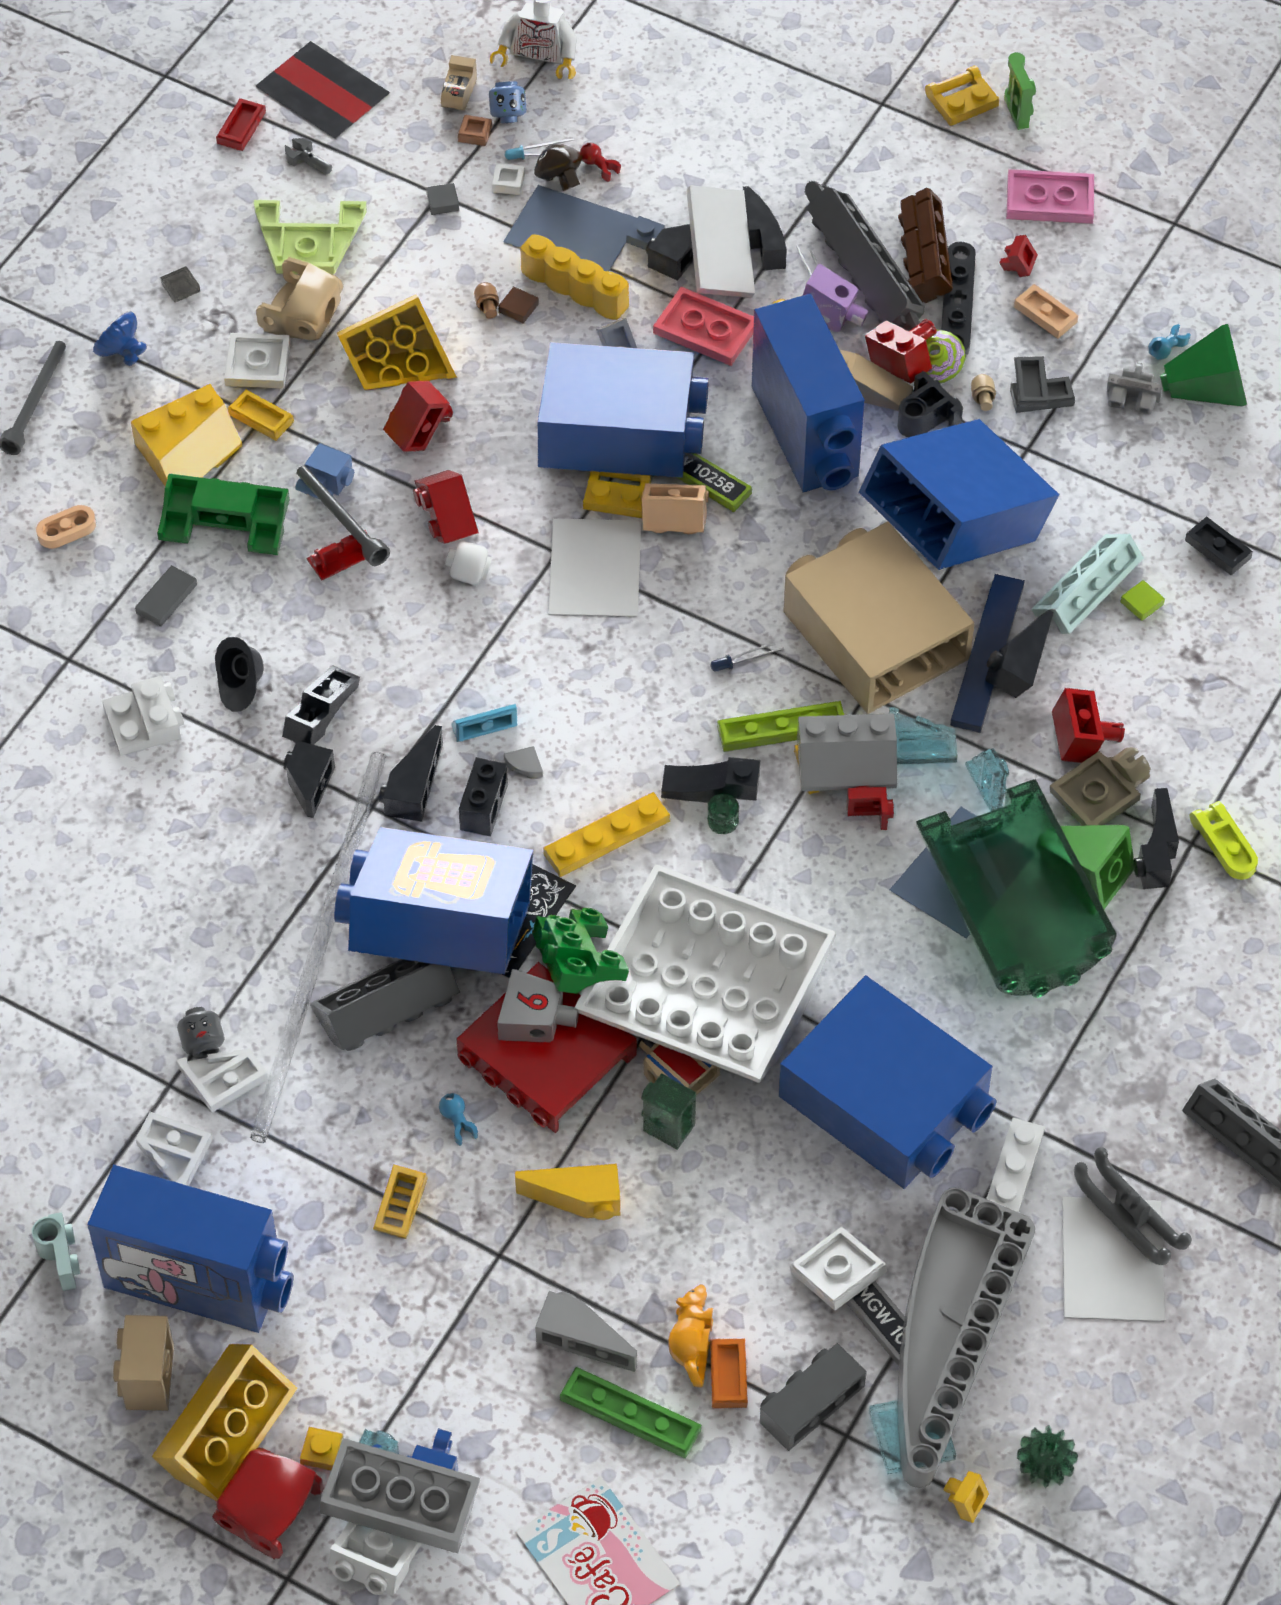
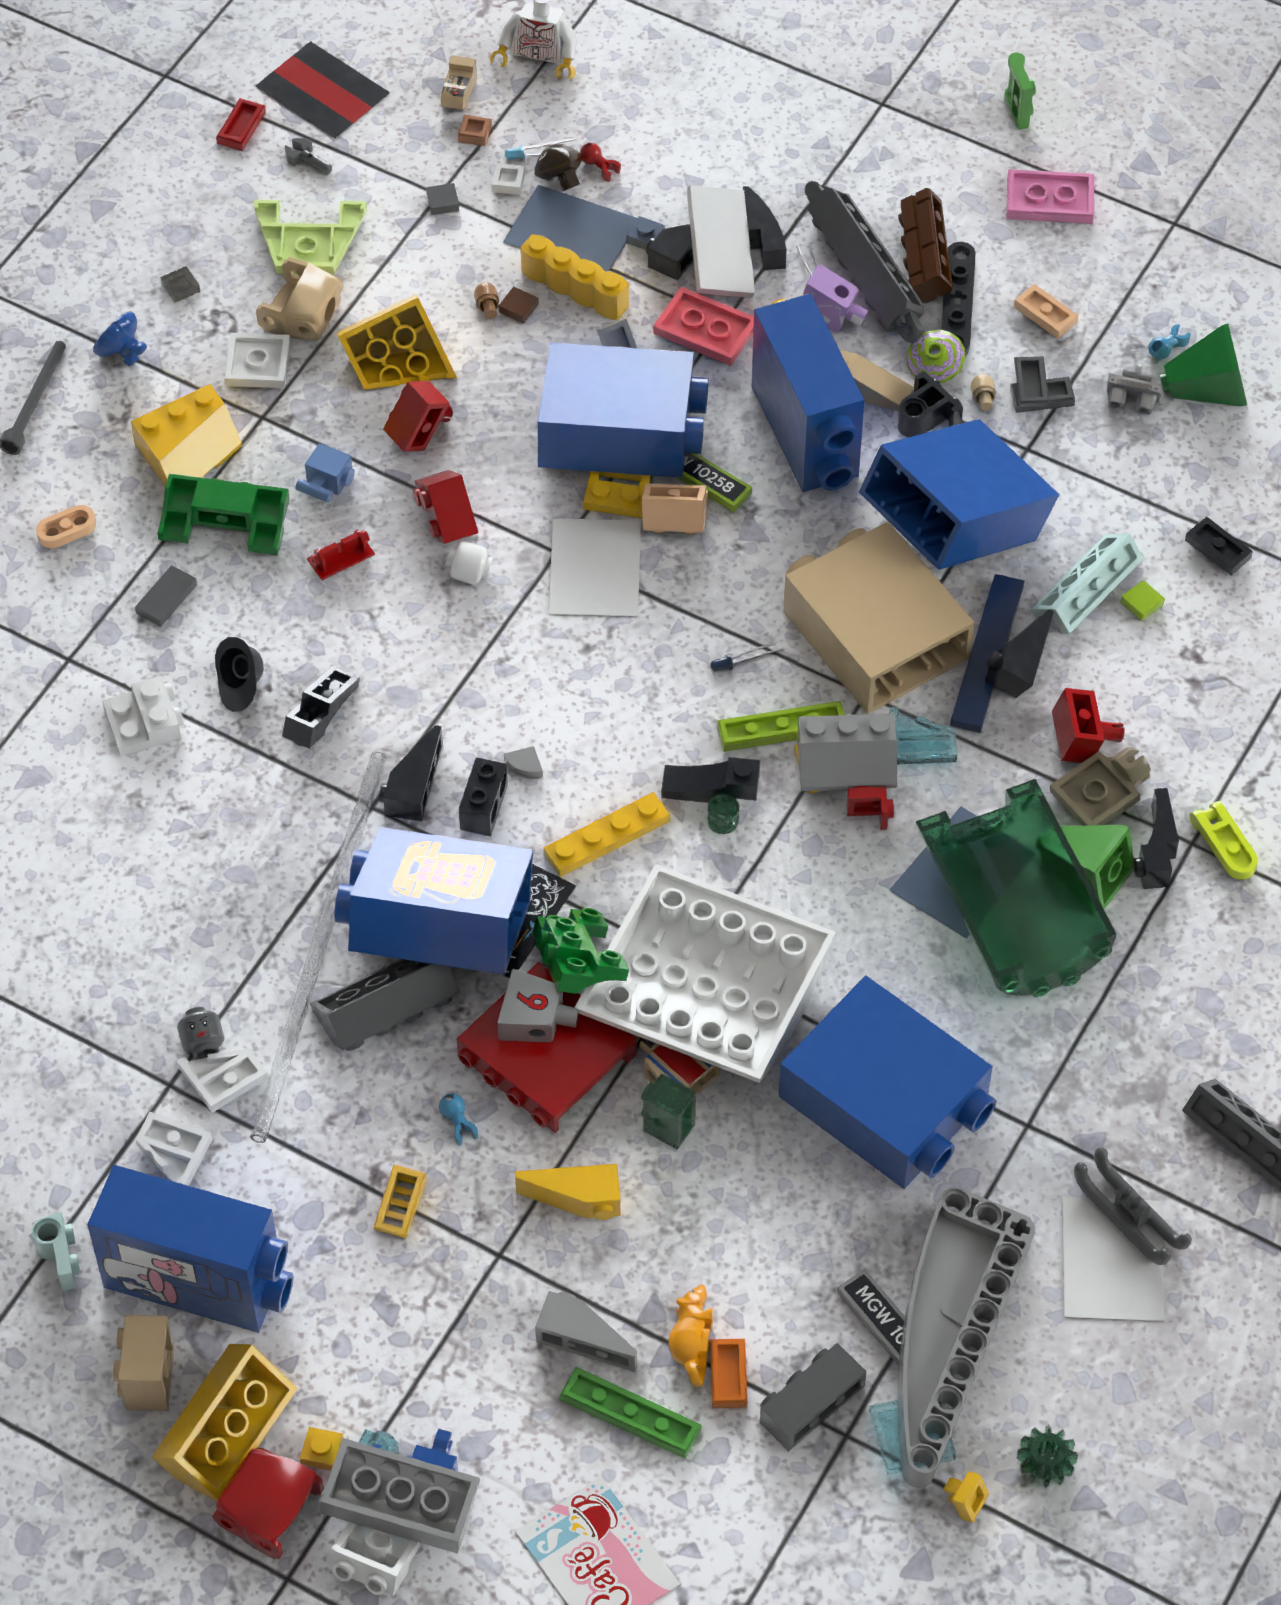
yellow tile [228,389,294,441] -> none
black slope [283,740,335,818] -> none
dark grey piece [296,466,390,566] -> none
medium azure slope [451,704,518,742] -> none
medium blue head [489,81,527,123] -> none
white tile [789,1226,887,1311] -> none
red brick [864,319,937,384] -> none
yellow plate [925,65,999,126] -> none
clear light blue wing [965,748,1009,812] -> none
white plate [986,1117,1045,1212] -> none
red tile [999,235,1038,277] -> none

